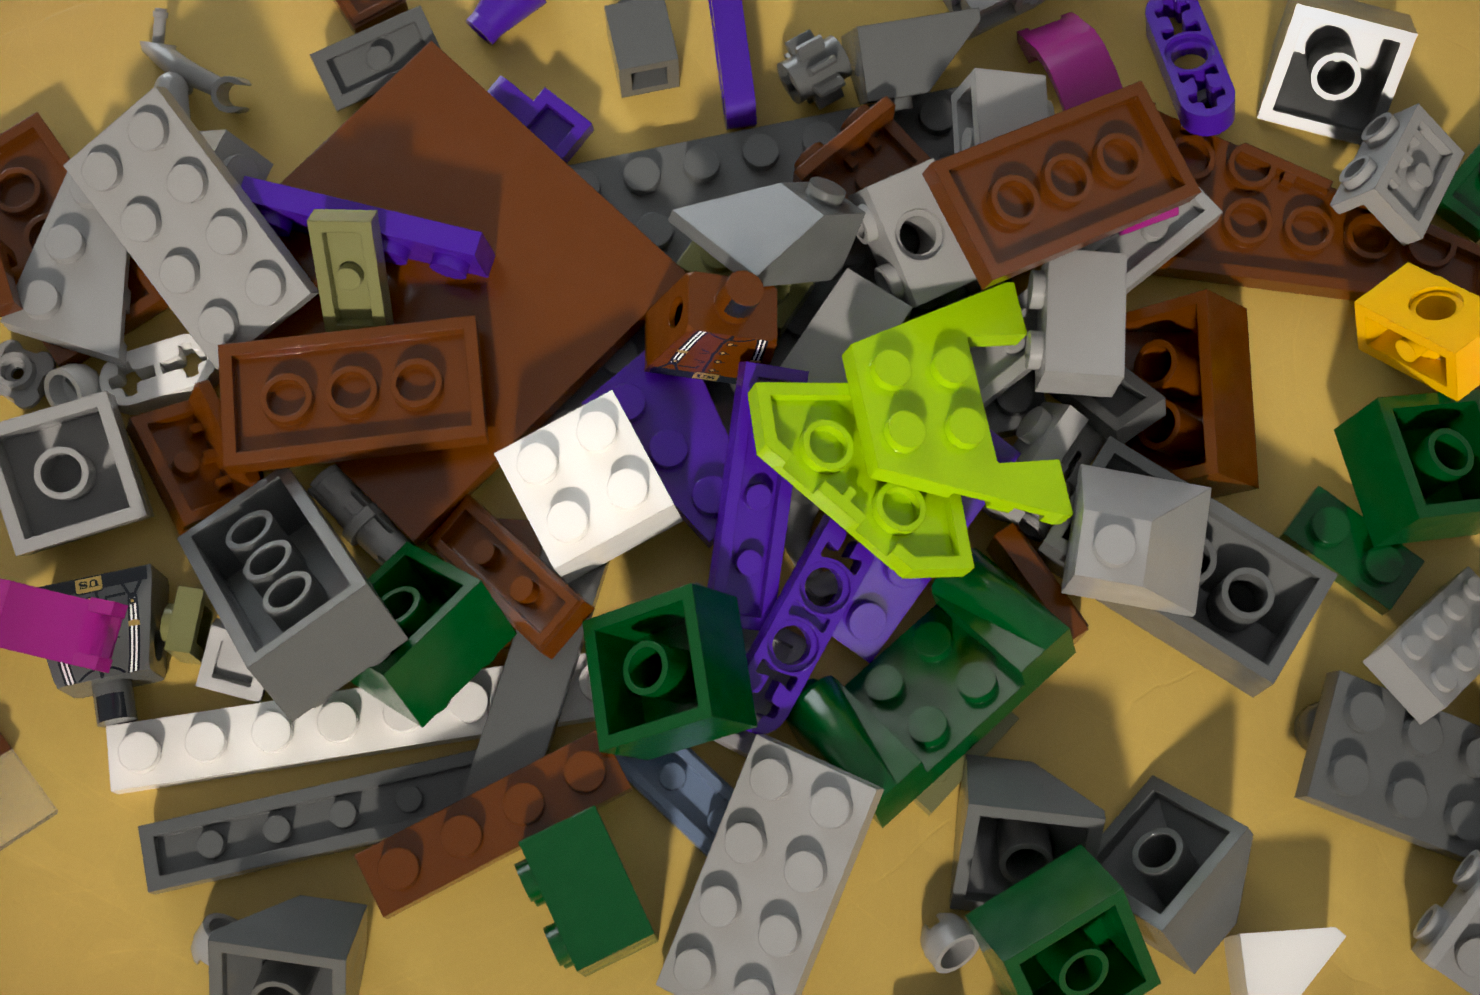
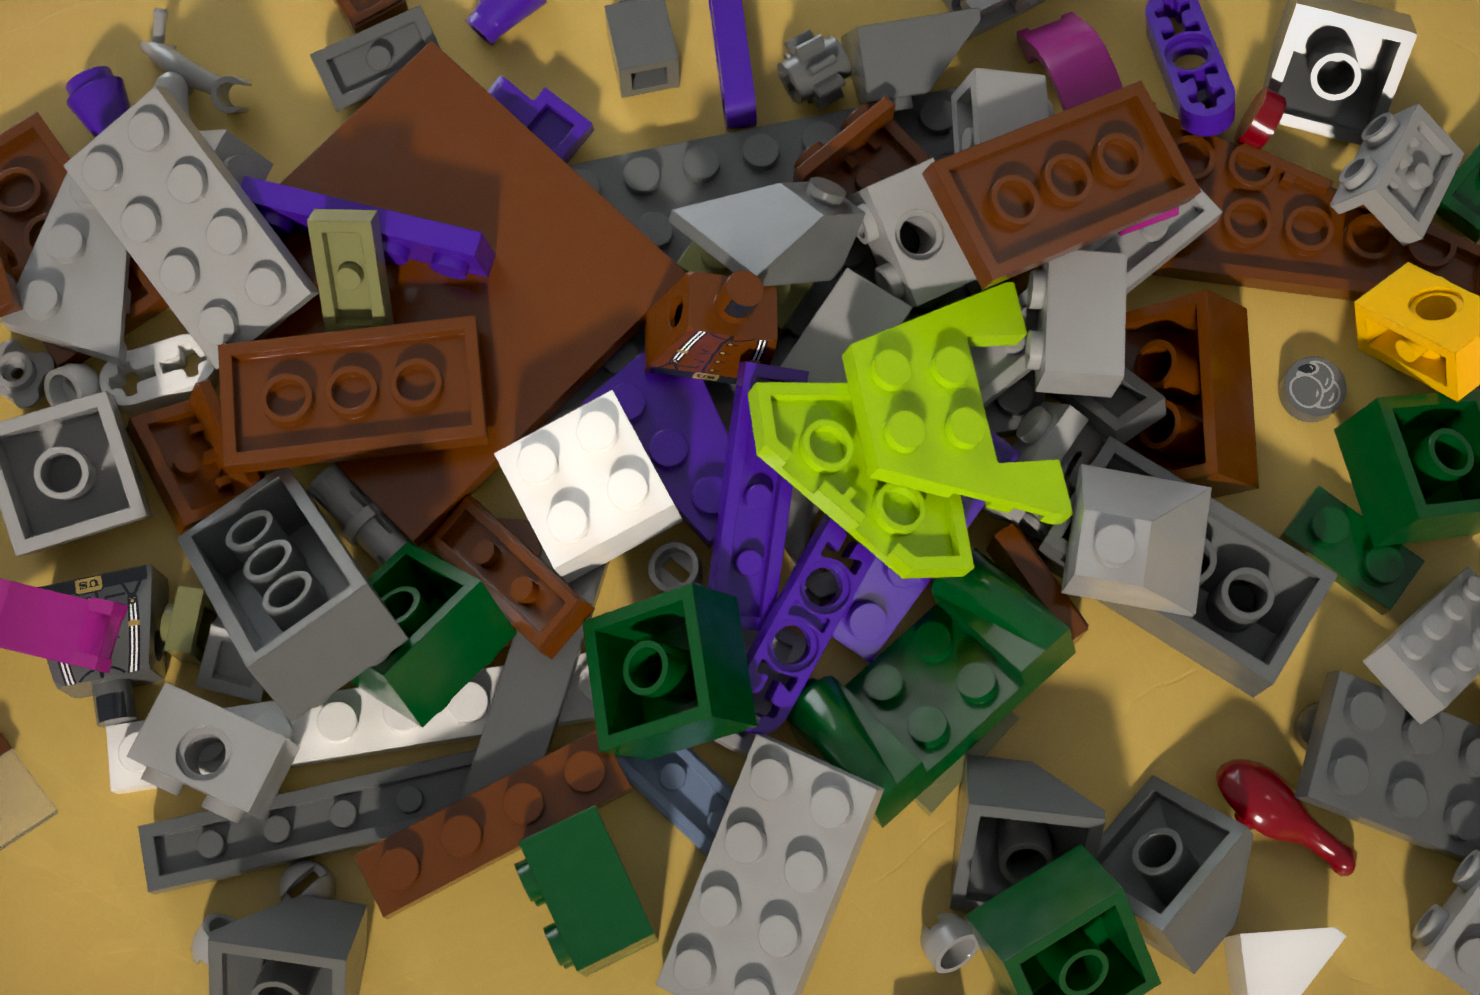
none -> dark purple cone [65,66,131,138]
none -> light grey brick [126,682,300,824]
none -> light grey hinge [279,860,336,902]
none -> light grey hinge [648,542,703,593]
none -> dark red piece [1216,759,1357,876]
none -> dark red tile [1234,87,1287,149]
none -> dark grey tile [1278,357,1347,422]

